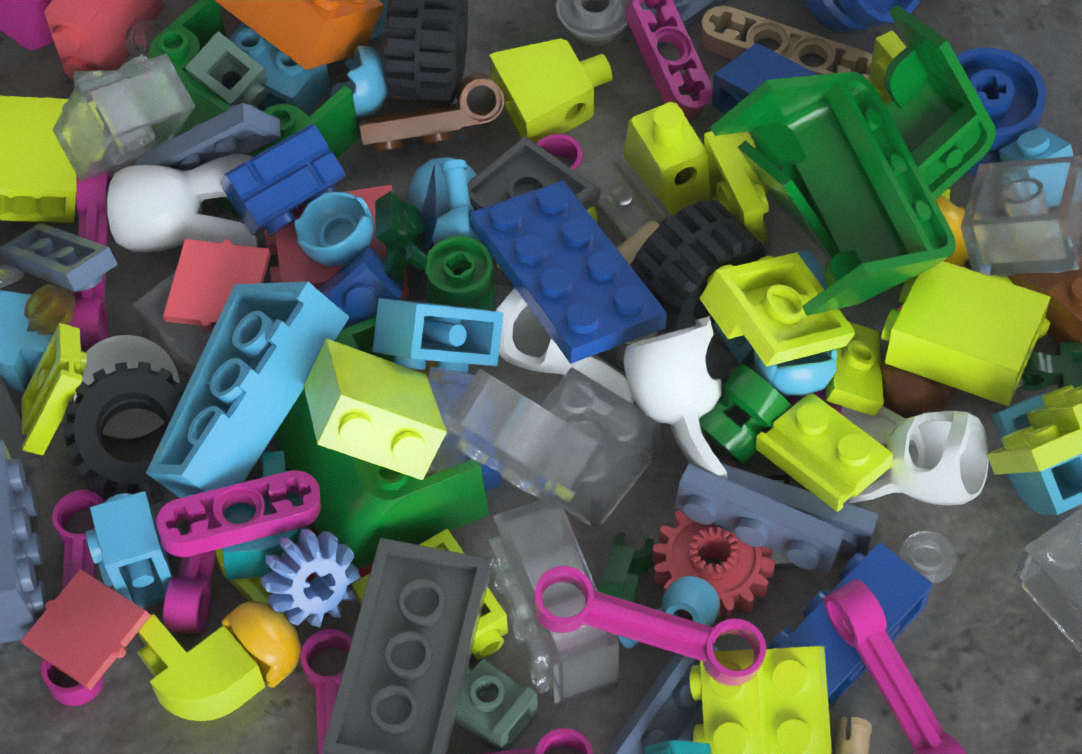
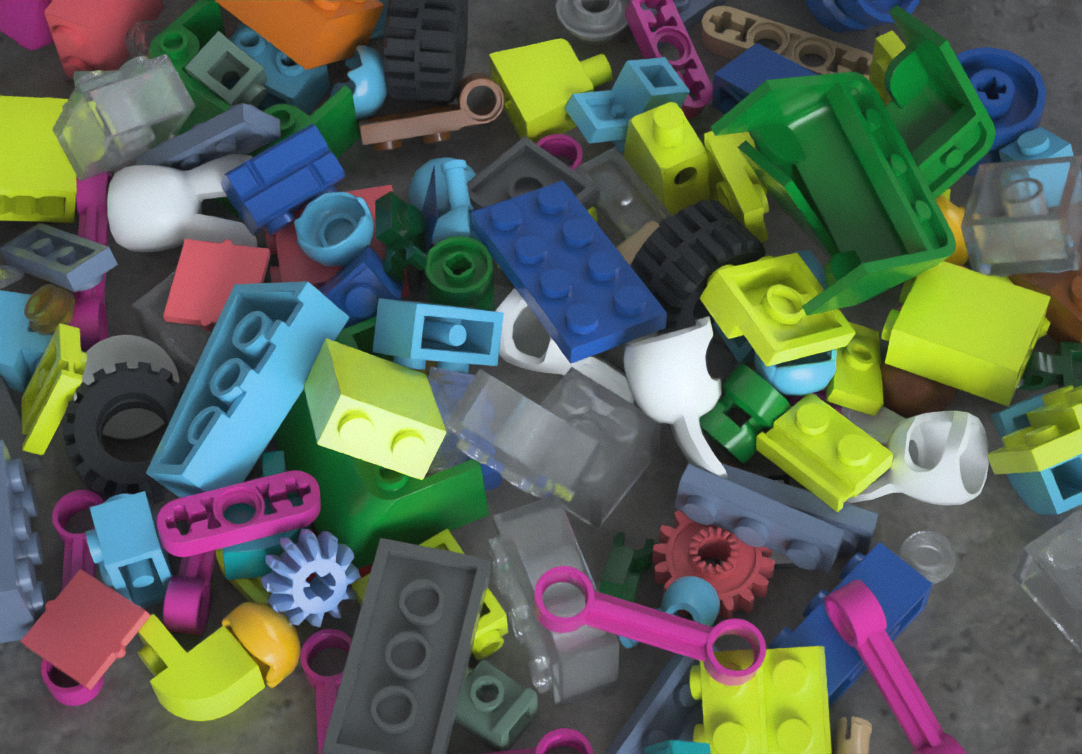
none -> medium azure brick [565,57,690,153]

